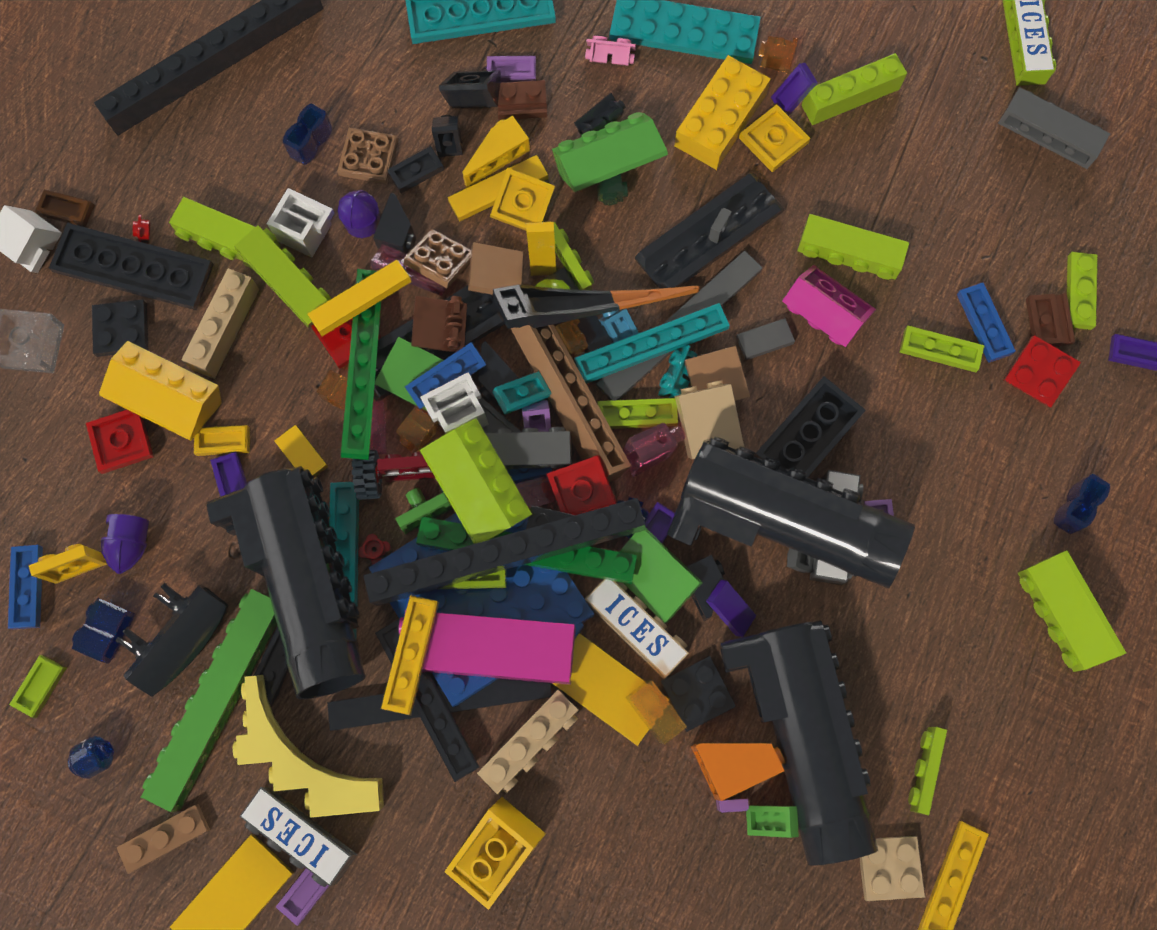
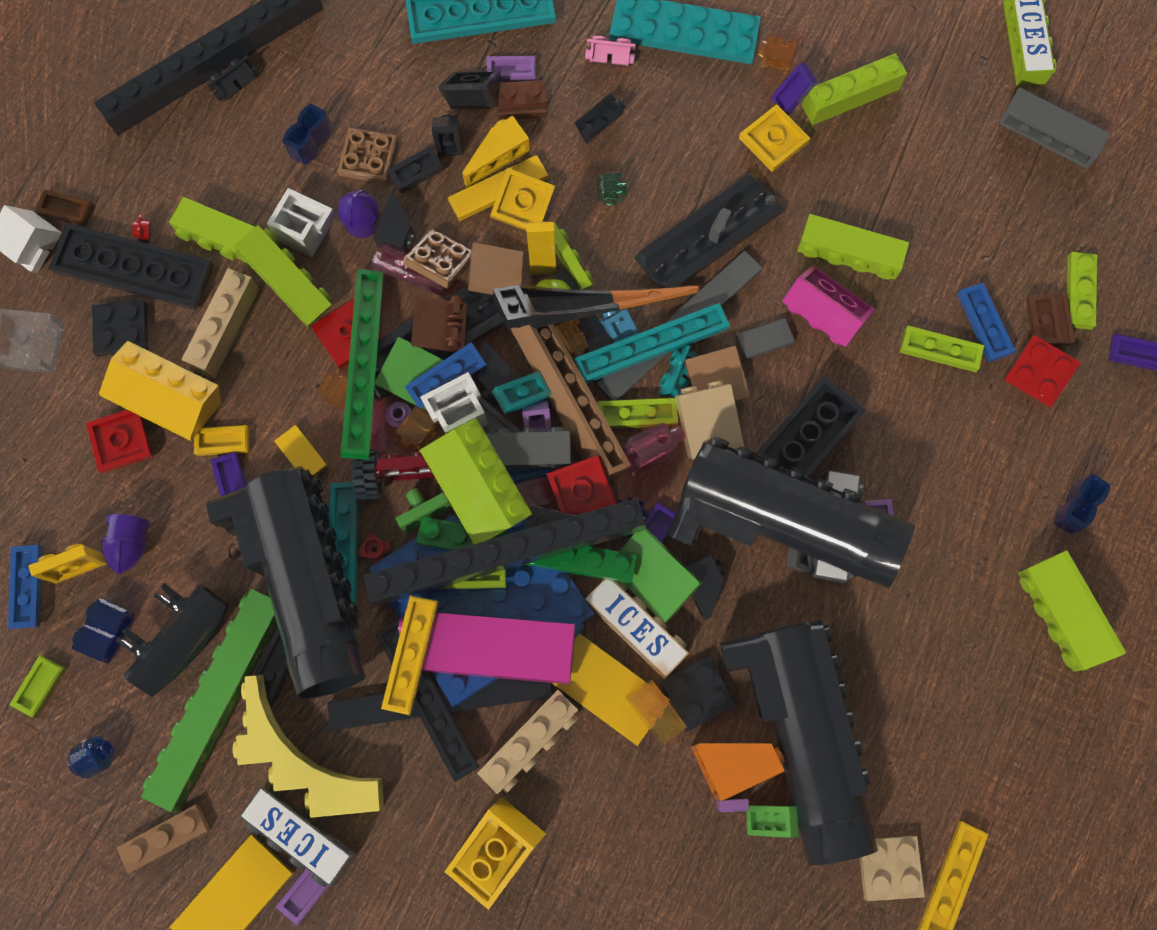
yellow tile [307,260,412,336] -> none
bright green slope [552,112,668,192] -> none
yellow brick [674,55,771,170] -> none
dark purple tile [706,580,756,637] -> none
lime plate [908,727,947,815] -> none
none -> black hinge [208,55,258,102]
none -> medium lavender plate [385,402,412,428]

